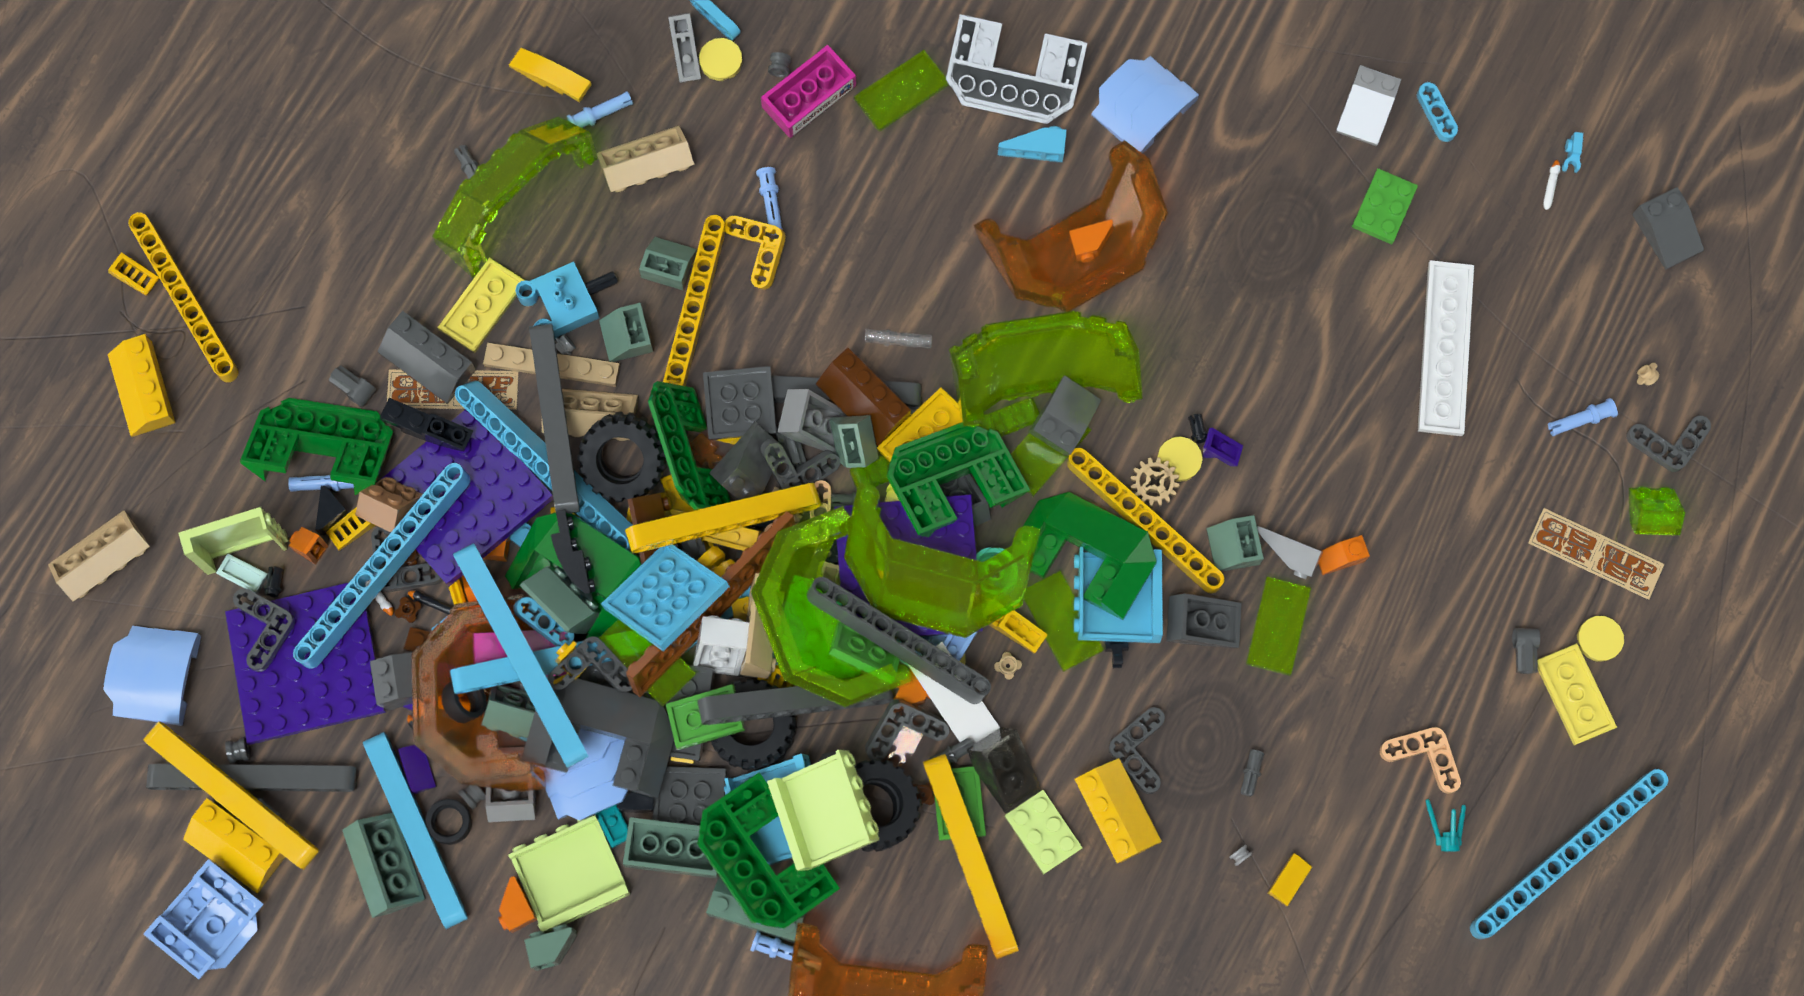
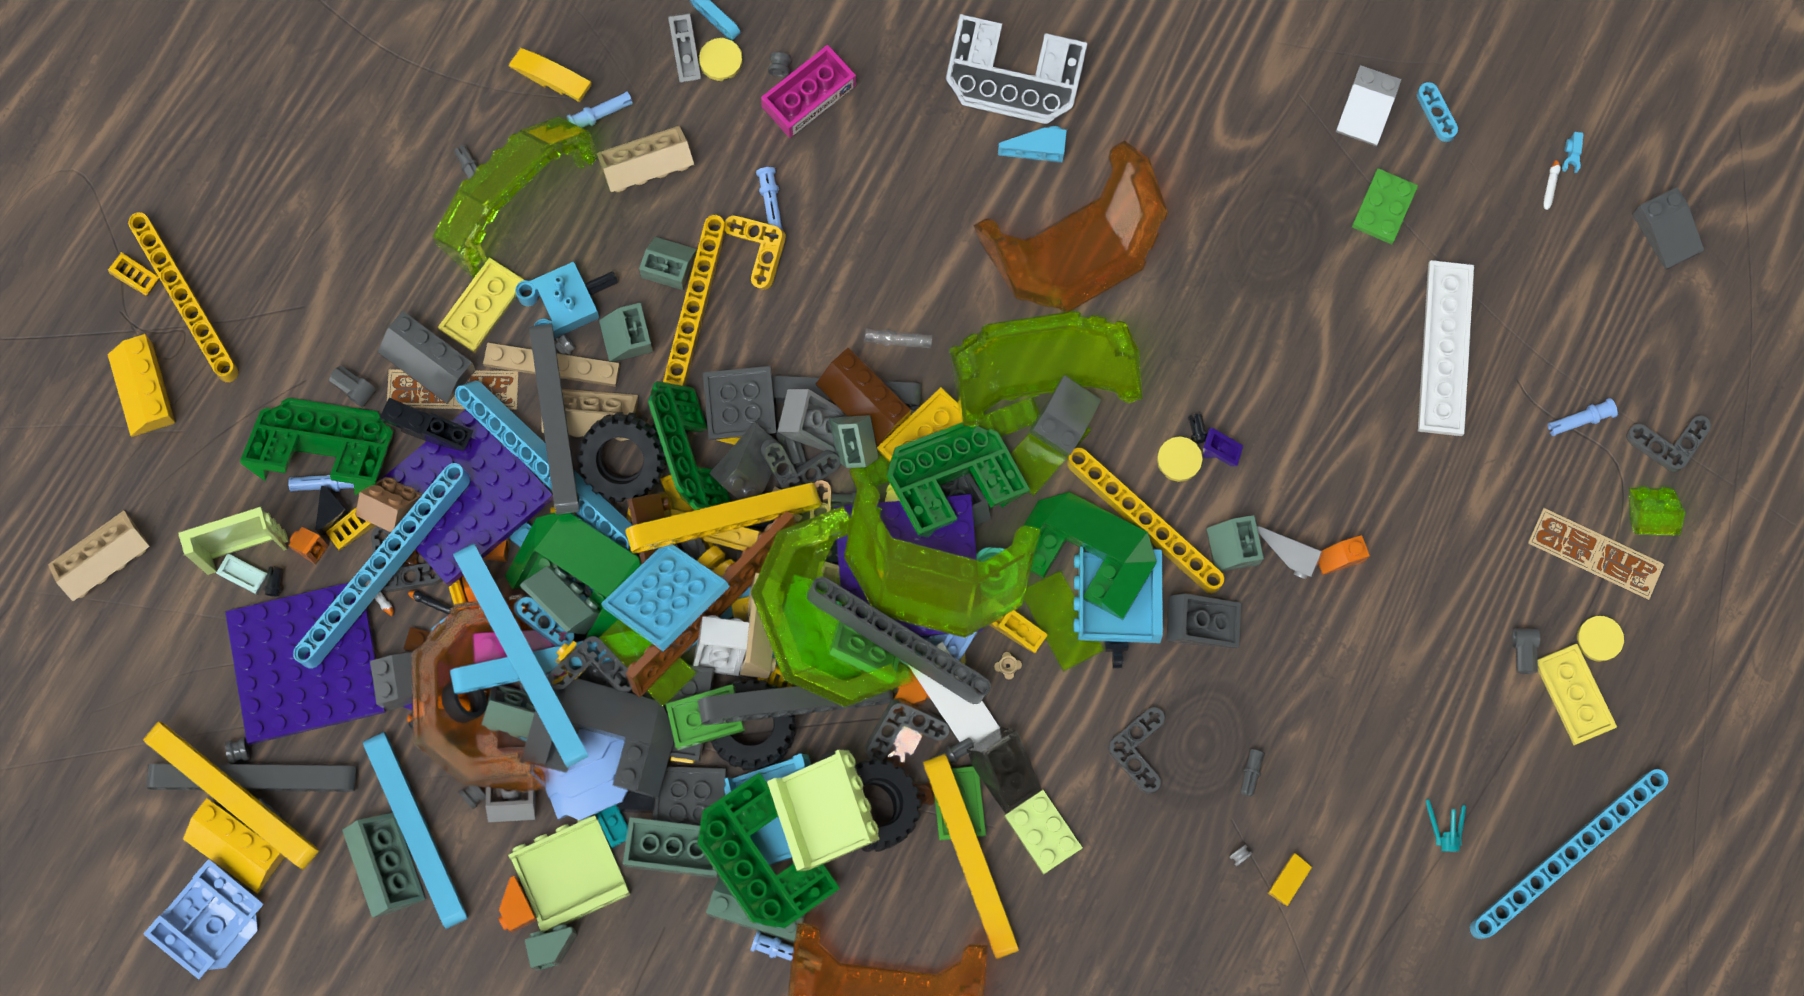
light blue slope [103,626,201,726] -> none
dark grey beam [233,588,295,672] -> none
reddish brown plate [394,597,421,623] -> none
dark purple slope [398,743,436,795] -> none
black tyre [425,799,472,845] -> none
black slope [551,510,596,601] -> none
clear orange plate [689,433,723,469] -> none
clear neon green tile [854,50,949,132] -> none
orange slope [1069,219,1113,262] -> none
yellow slope [1075,758,1162,863] -> none
light blue slope [1091,56,1199,157] -> none
tan gear [1131,457,1179,507] -> none
clear neon green tile [1246,577,1311,676] -> none
light nougat beam [1379,727,1461,794] -> none
tan plate [1637,362,1659,385] -> none

